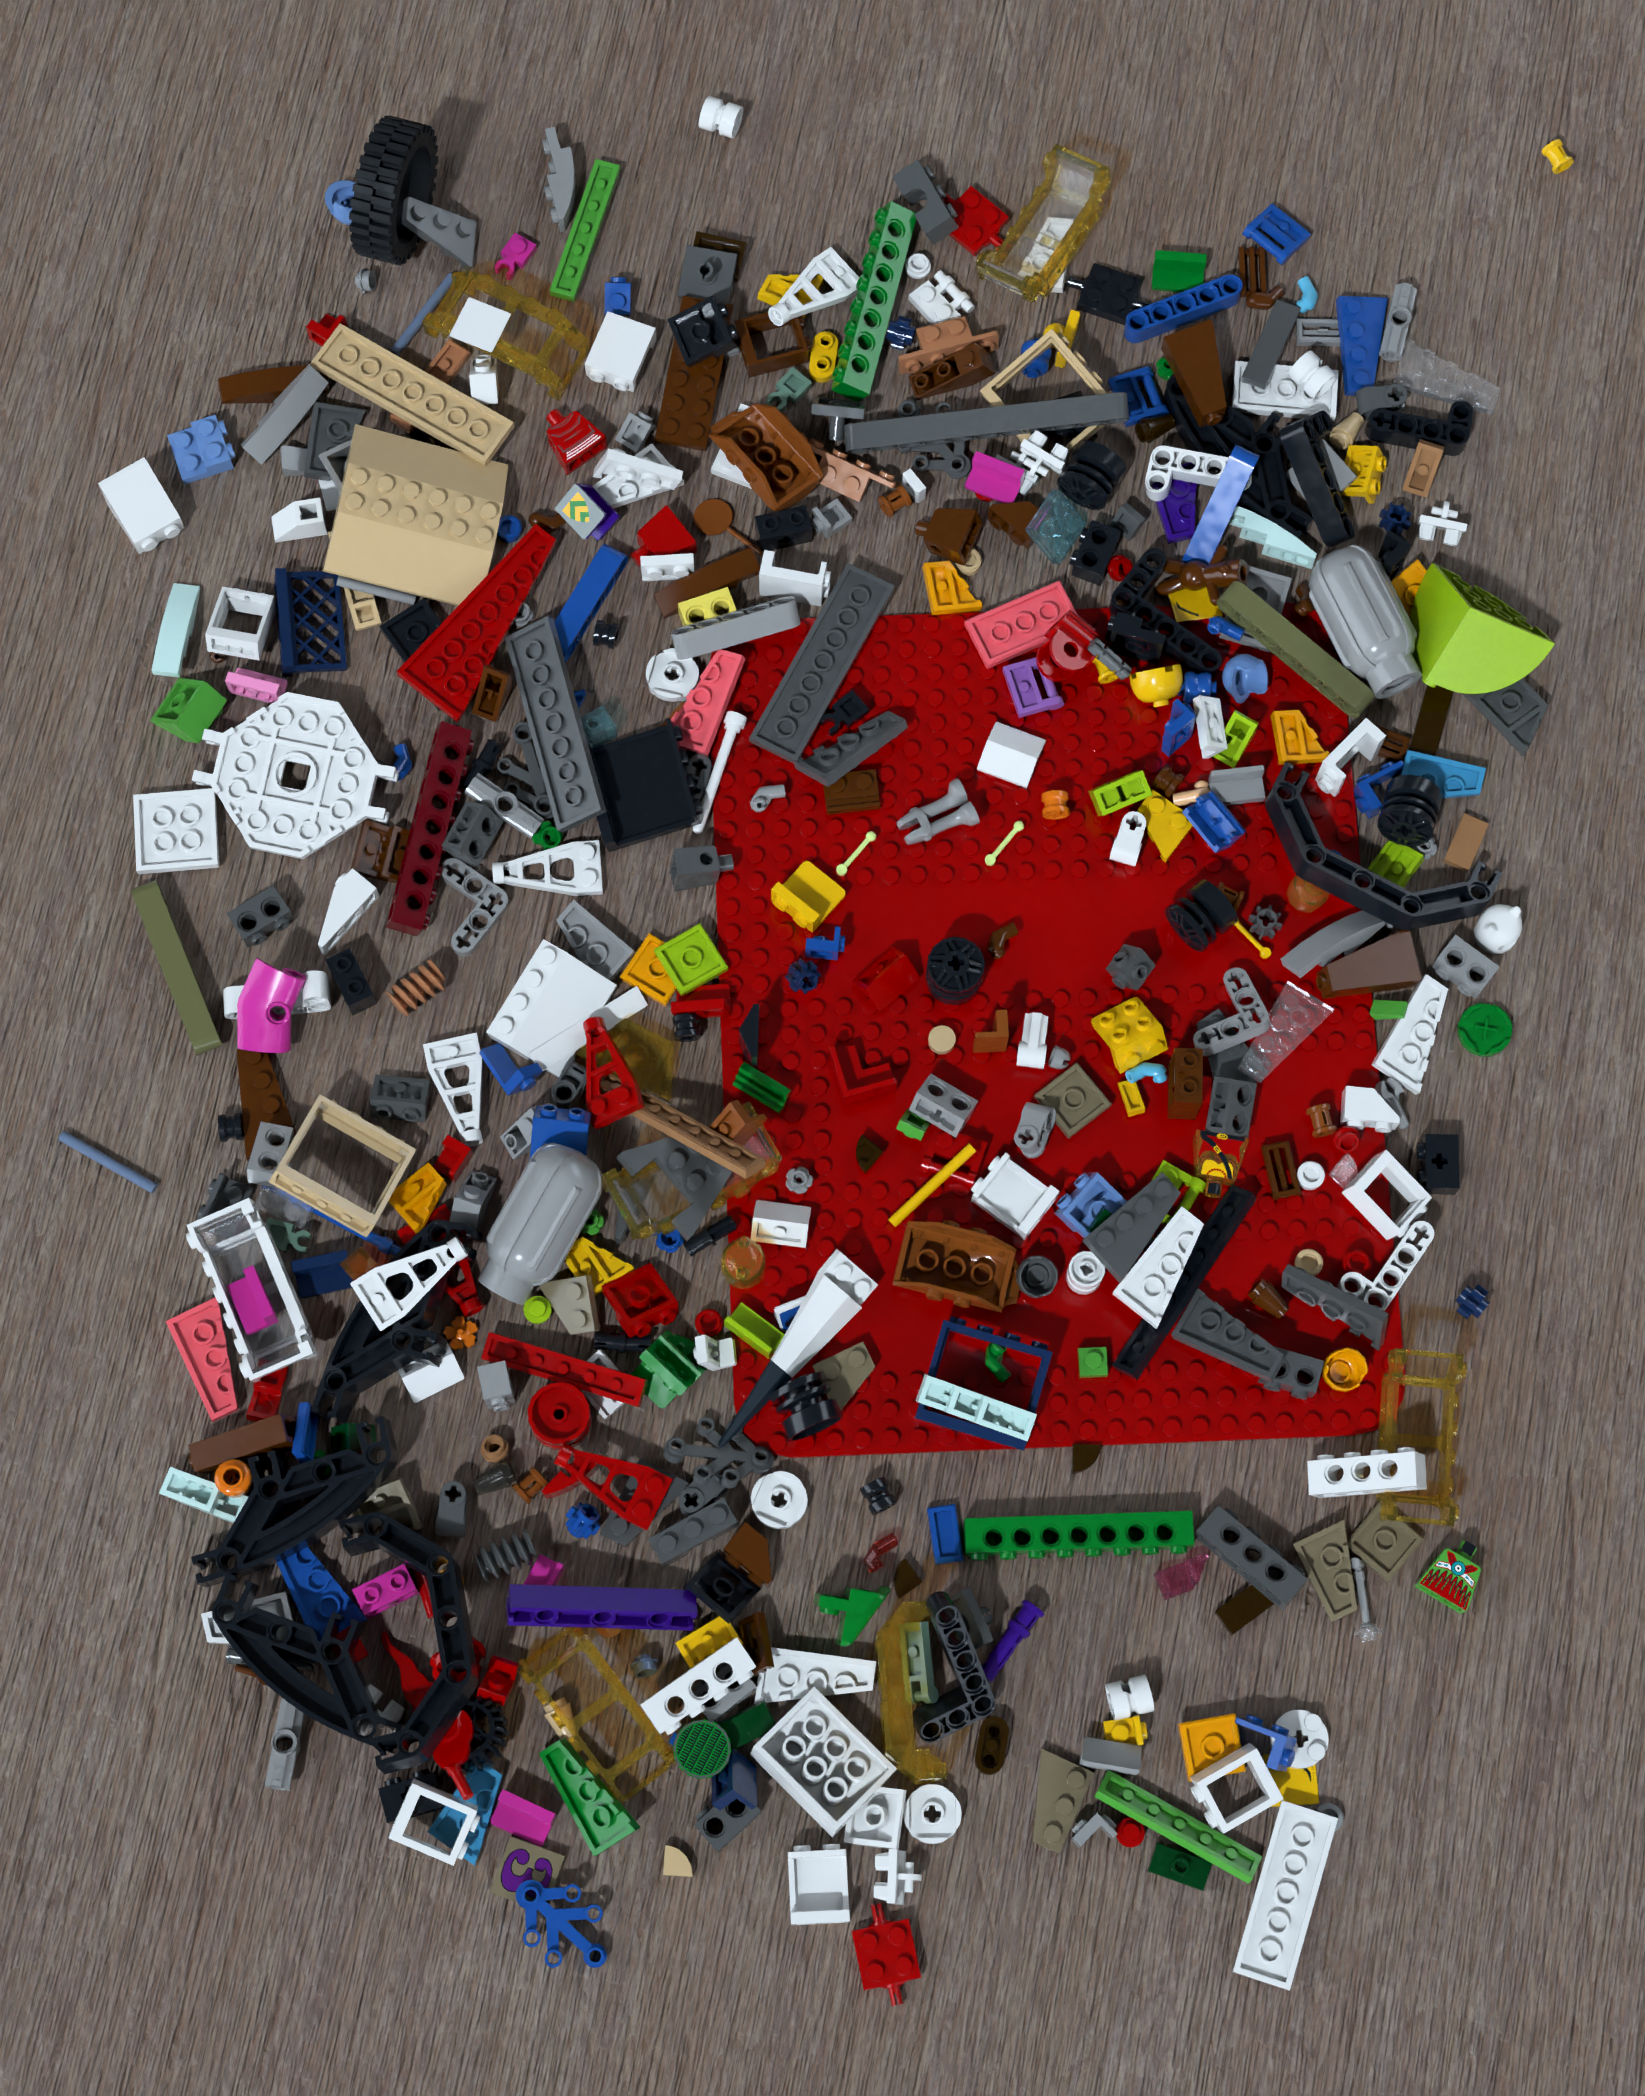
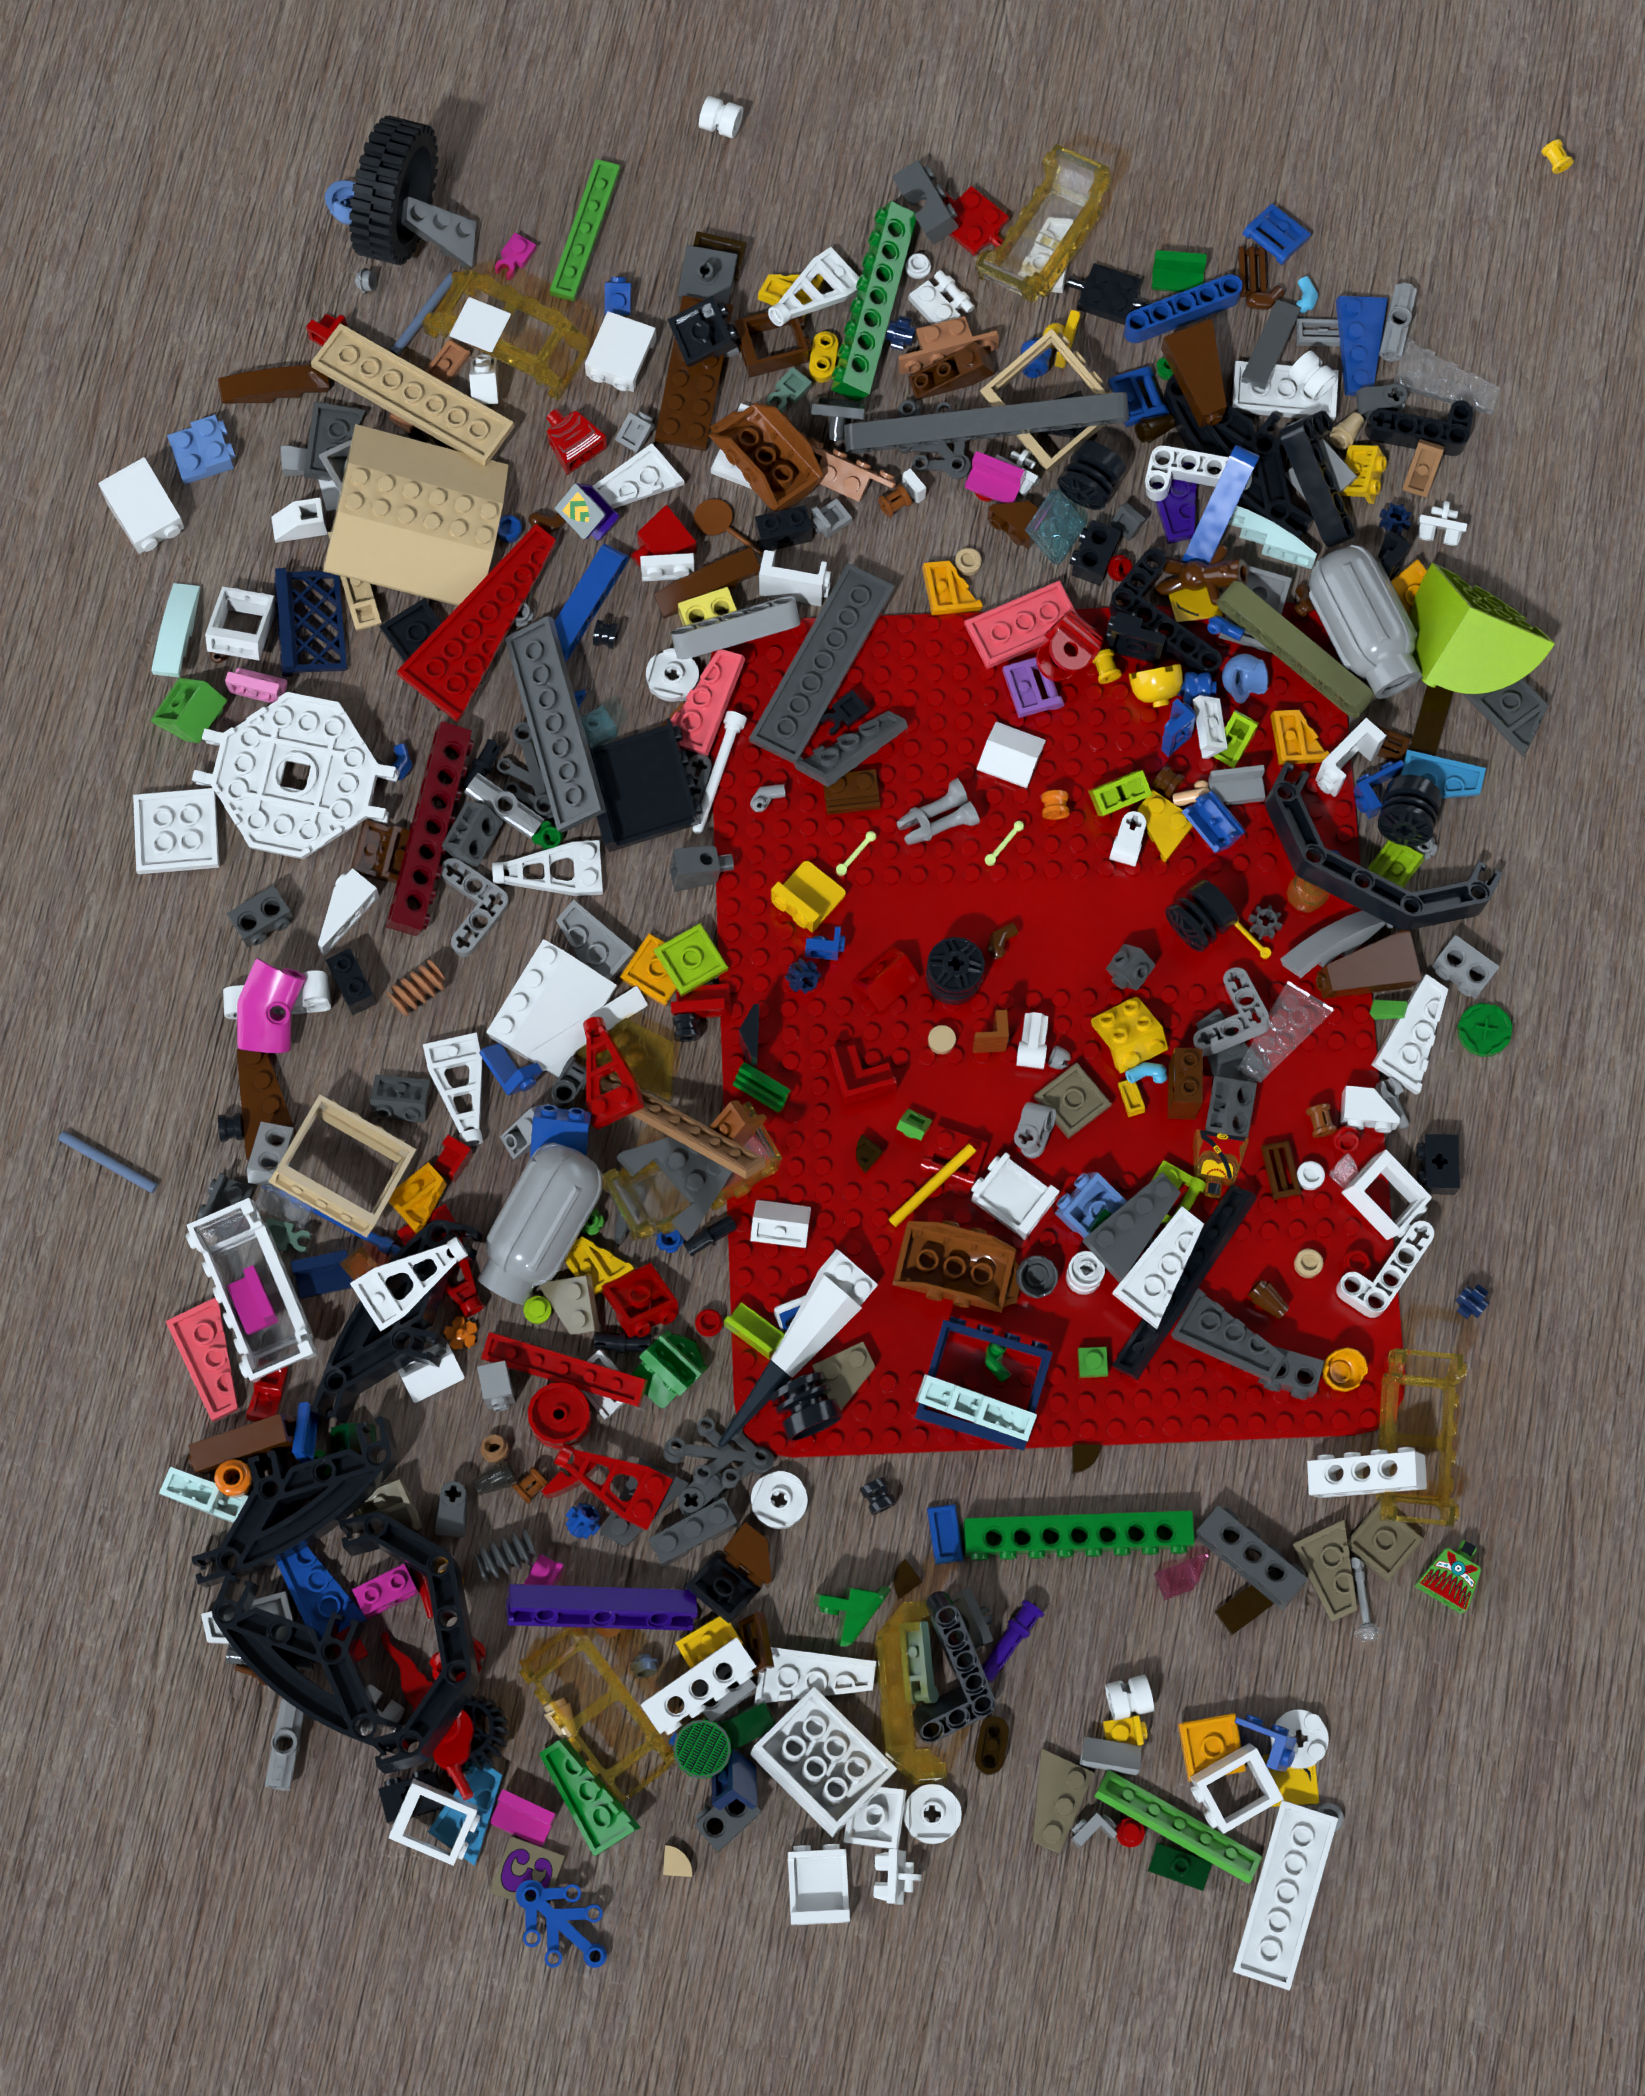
olive beam [131,880,223,1056] -> none
light grey slope [241,364,329,465] -> none
light grey bar [336,576,416,605] -> none
light grey slope [450,1170,497,1230] -> none
reddish brown slope [472,665,513,722] -> none
red bracket [477,1655,519,1706] -> none
light grey slope [542,127,576,232] -> none
white wing [593,448,683,490] -> none
white bracket [693,1334,737,1371] -> none
clear yellow piece [721,1235,766,1289] -> none
light grey plate [786,1167,813,1194] -> none
red plate [851,1903,922,2006] -> none
clear red arm [863,1533,898,1573] -> none
light grey brick [909,1074,978,1138] -> none
reddish brown torso [915,508,983,566] -> none
white hips [1020,430,1068,478] -> none
dark grey axle [1087,638,1132,680] -> none
dark orange bush [1217,881,1245,911] -> none
dark grey wing [1281,1264,1388,1351] -> none
medium nougat tile [1443,813,1489,873] -> none
white piece [1474,904,1523,954] -> none

